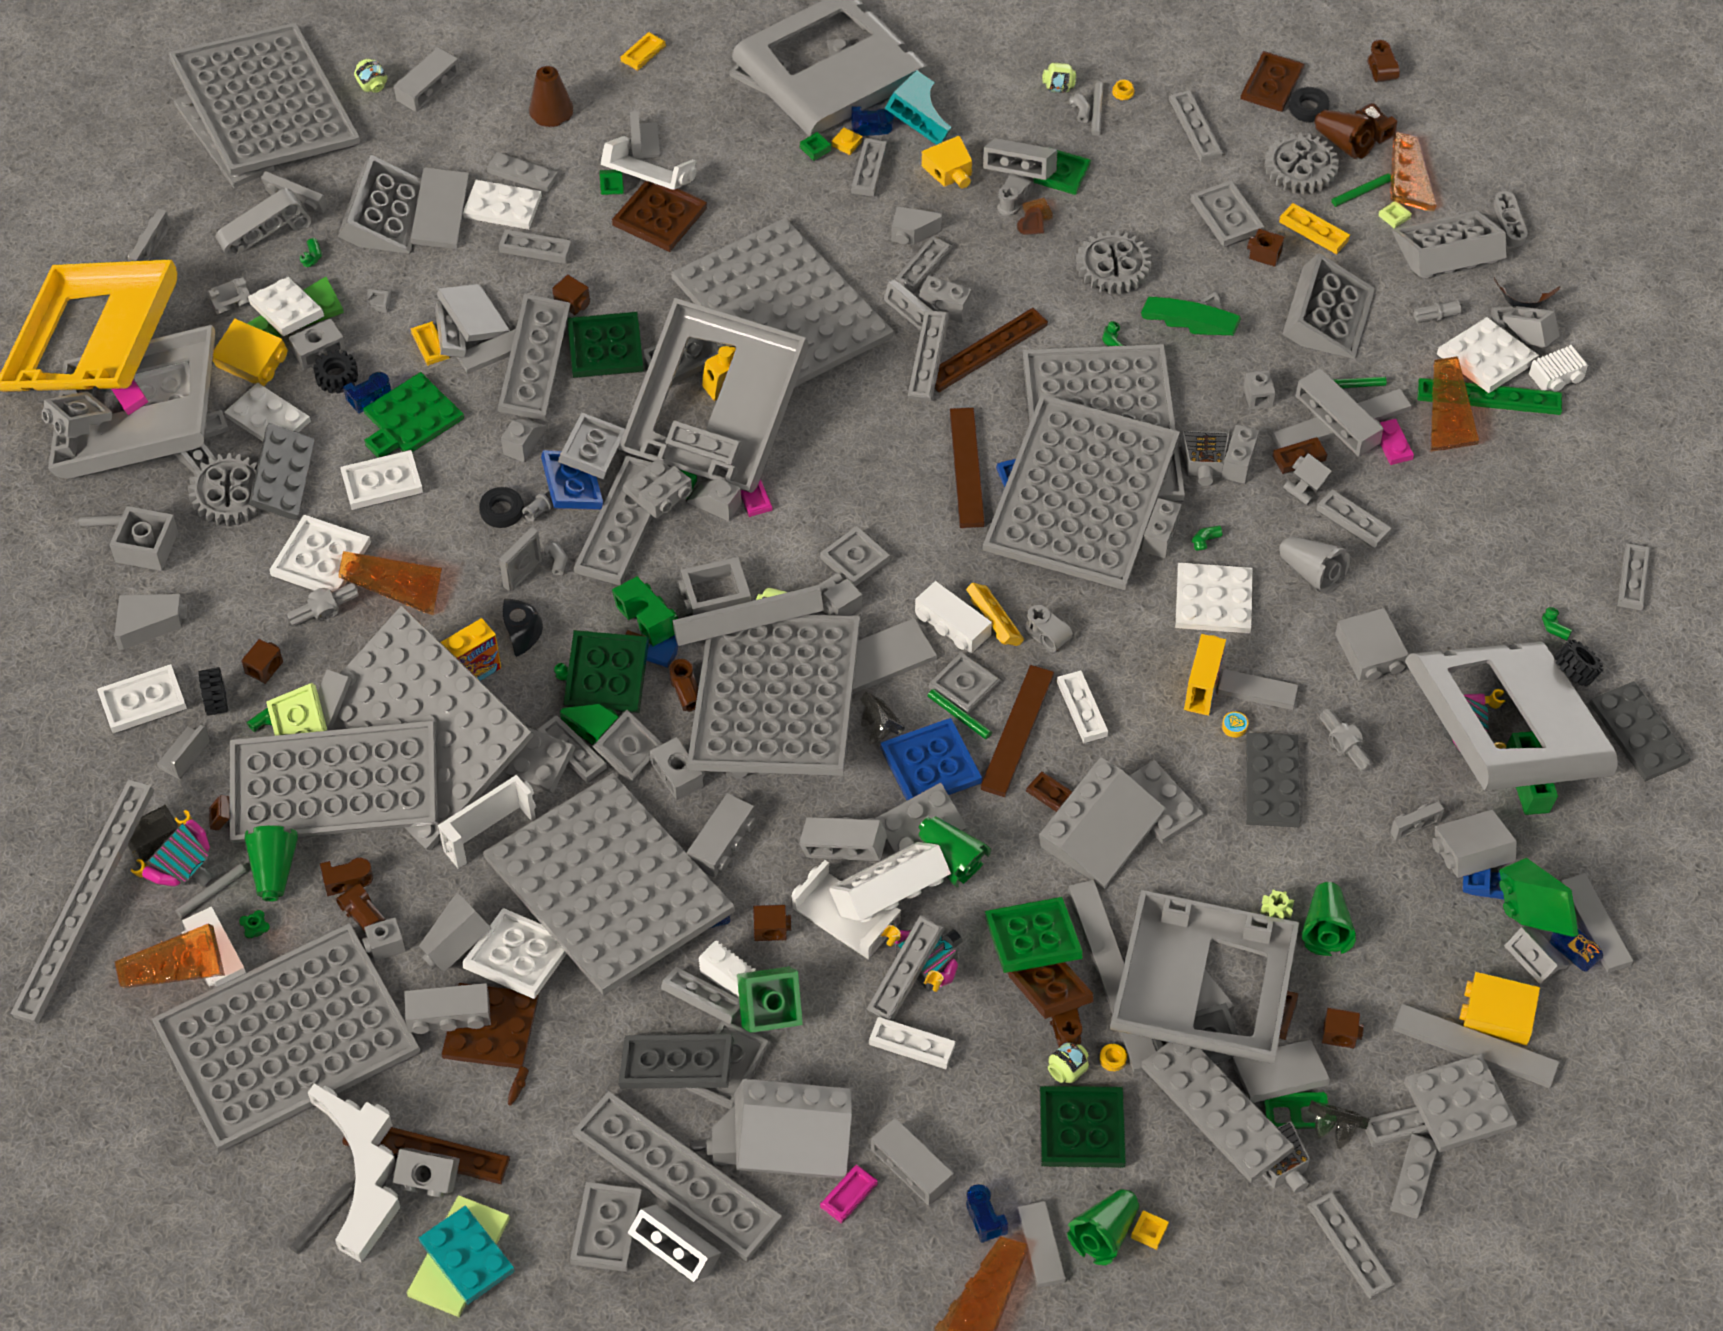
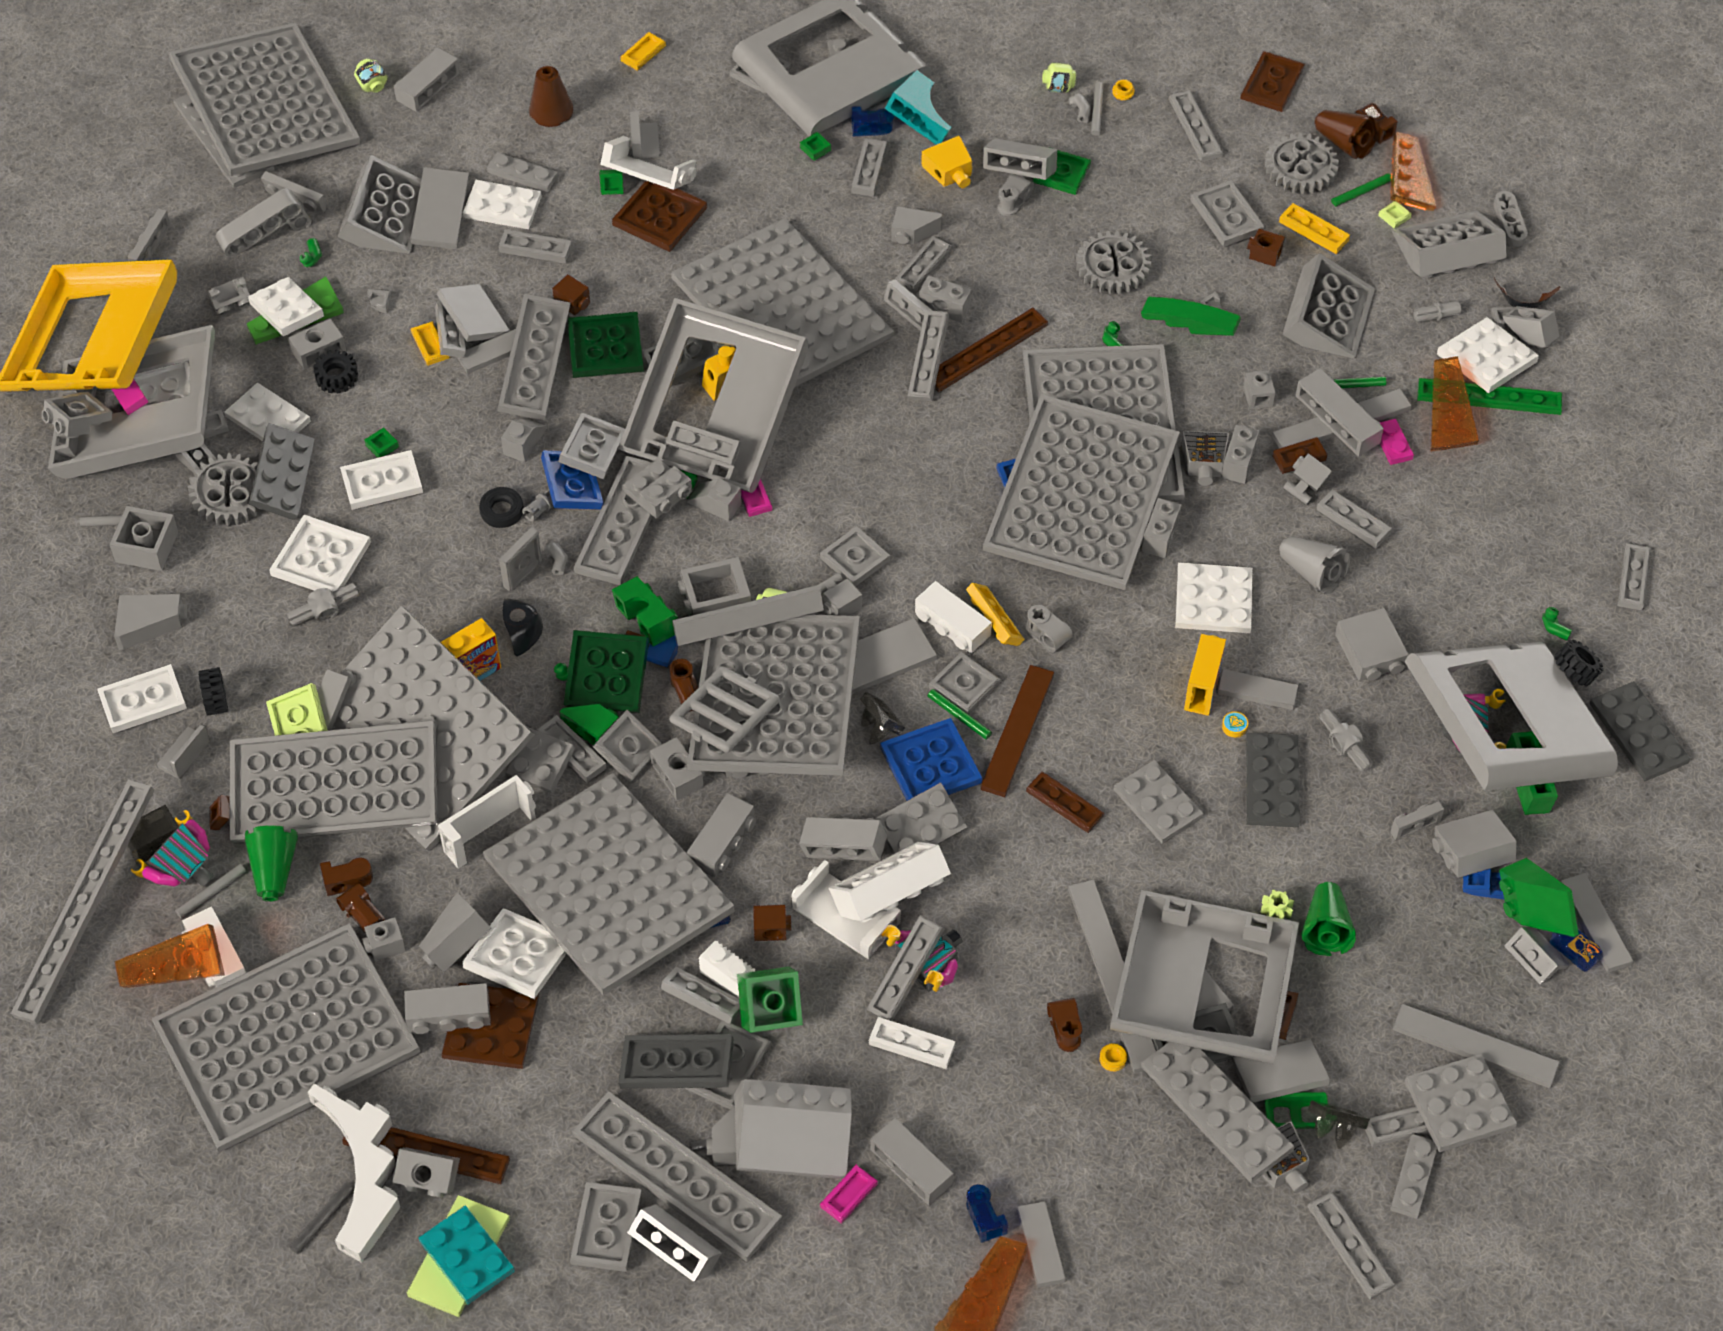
yellow brick [213,318,288,386] -> none
green plate [239,910,270,938] -> none
reddish brown brick [241,639,283,684] -> none
green arm [247,708,272,732] -> none
clear orange wing [338,551,442,615] -> none
clear blue leg [343,372,391,414] -> none
green plate [363,372,465,452] -> none
reddish brown helmet [508,1067,529,1106] -> none
yellow plate [831,128,862,155] -> none
green cone [918,816,992,888] -> none
reddish brown tile [950,407,984,528] -> none
green plate [985,897,1083,973] -> none
reddish brown plate [1008,962,1094,1019] -> none
reddish brown tile [1017,207,1044,235] -> none
clear orange tile [1023,198,1053,221] -> none
light grey slope [1039,757,1166,888] -> none
dark green plate [1040,1086,1126,1168] -> none
head [1048,1042,1089,1083] -> none
white plate [1057,671,1108,743] -> none
green cone [1067,1189,1139,1265] -> none
yellow plate [1131,1210,1169,1250] -> none
green arm [1192,525,1222,551] -> none
black tyre [1289,87,1330,123] -> none
reddish brown brick [1322,1008,1364,1049] -> none
reddish brown piece [1367,40,1400,82] -> none
yellow brick [1459,972,1540,1046] -> none
white brick [1529,345,1588,392] -> none
none -> light grey bar [669,666,780,753]

